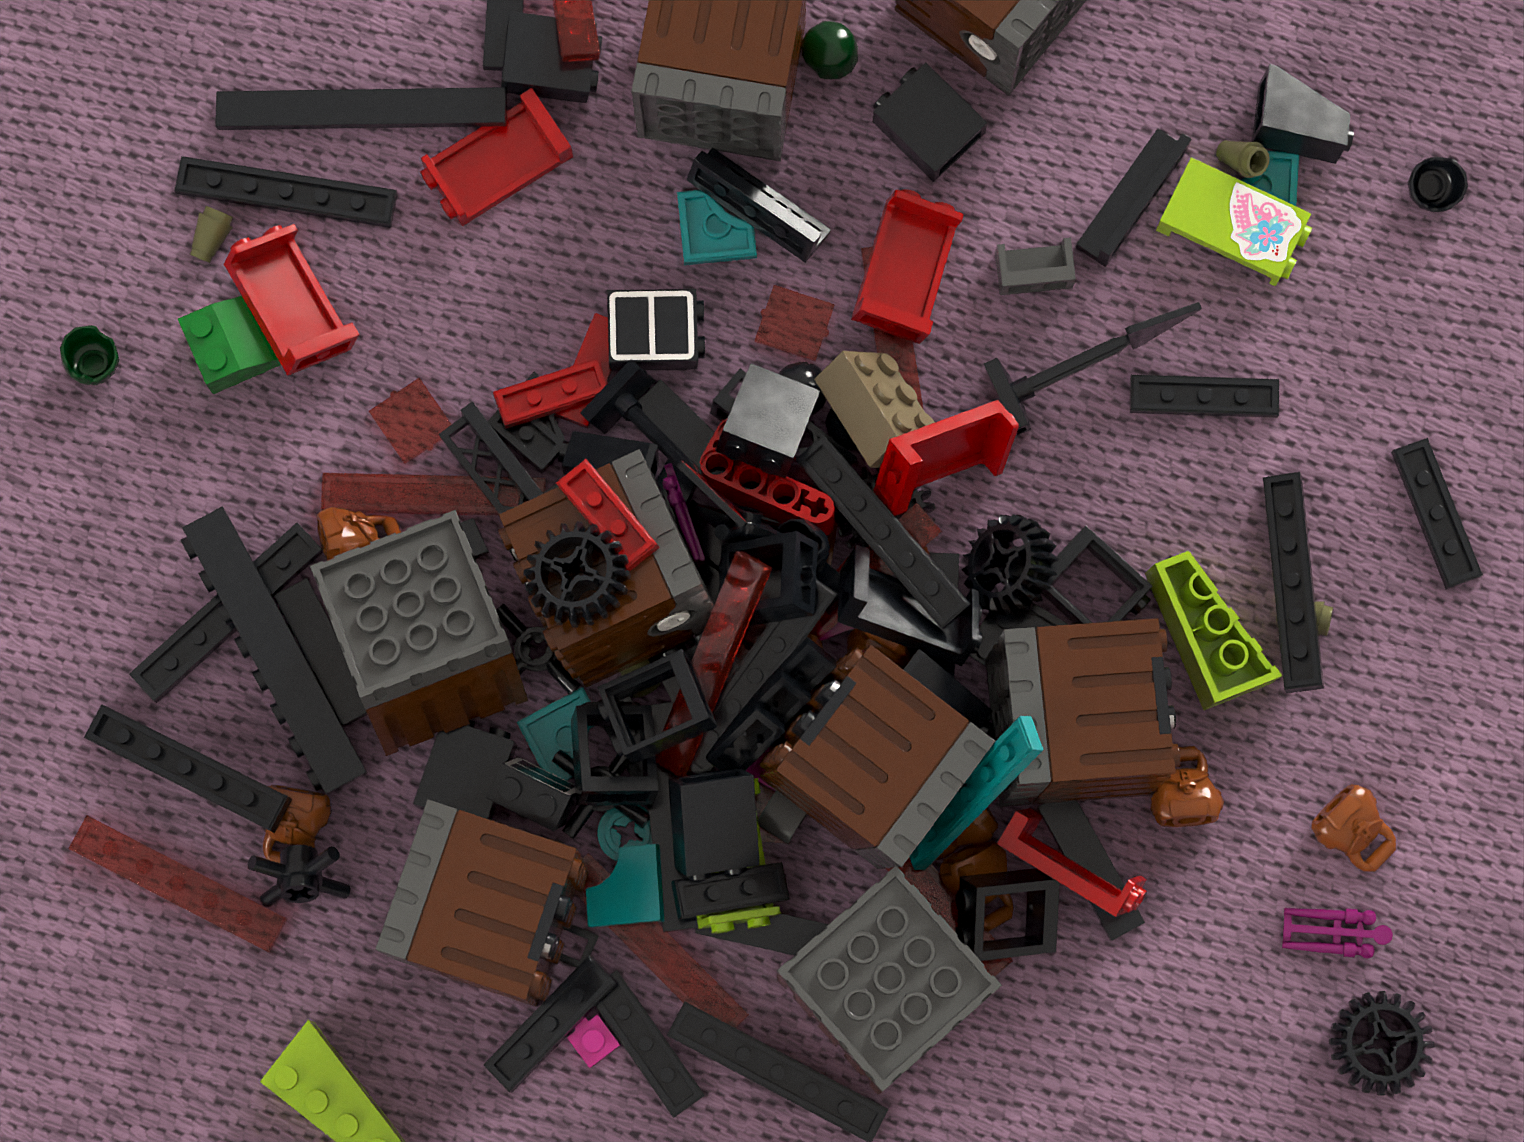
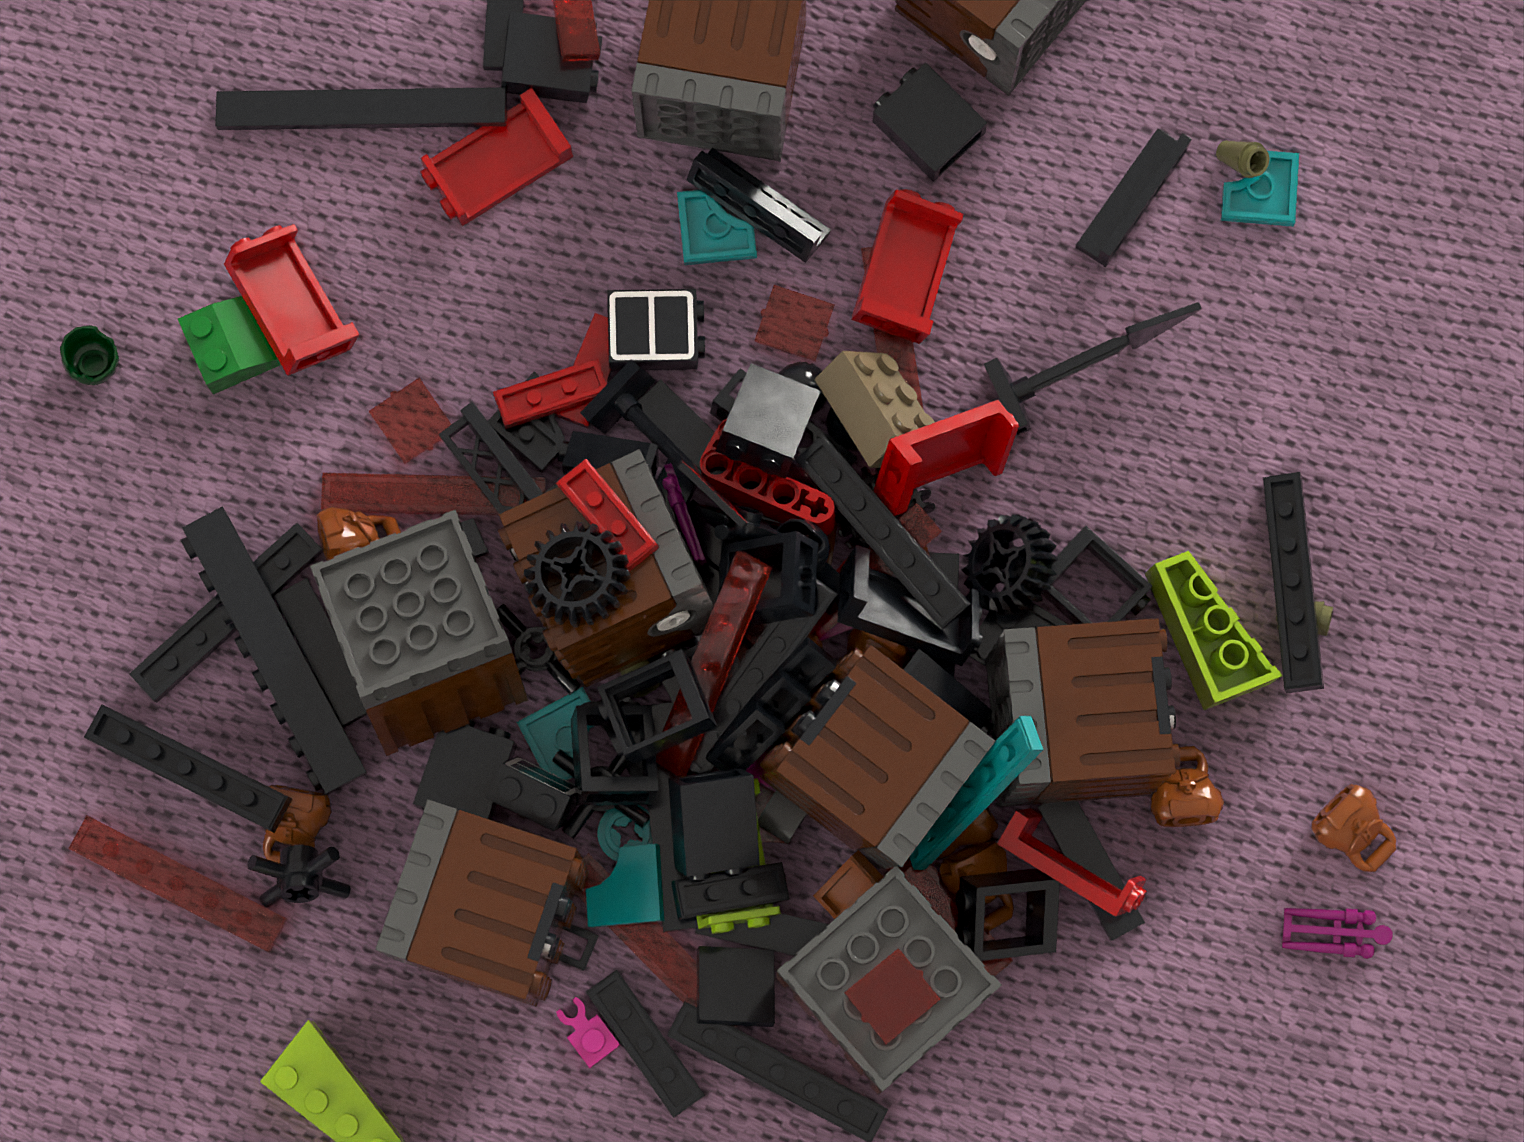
black tile [174,156,398,228] -> none
olive cone [189,206,233,263] -> none
black tile [484,955,619,1092] -> none
dark green hair [801,21,858,79] -> none
dark grey panel [995,237,1076,295] -> none
black tile [1130,374,1279,418] -> none
lime panel [1156,157,1312,286] -> none
slope [1252,64,1354,164] -> none
black gear [1329,991,1435,1096] -> none
black tile [1391,438,1483,589] -> none
black hair [1407,157,1468,212] -> none
none -> black tile [697,946,775,1027]
none -> dark orange tile [813,850,883,919]
none -> clear red piece [844,948,940,1044]

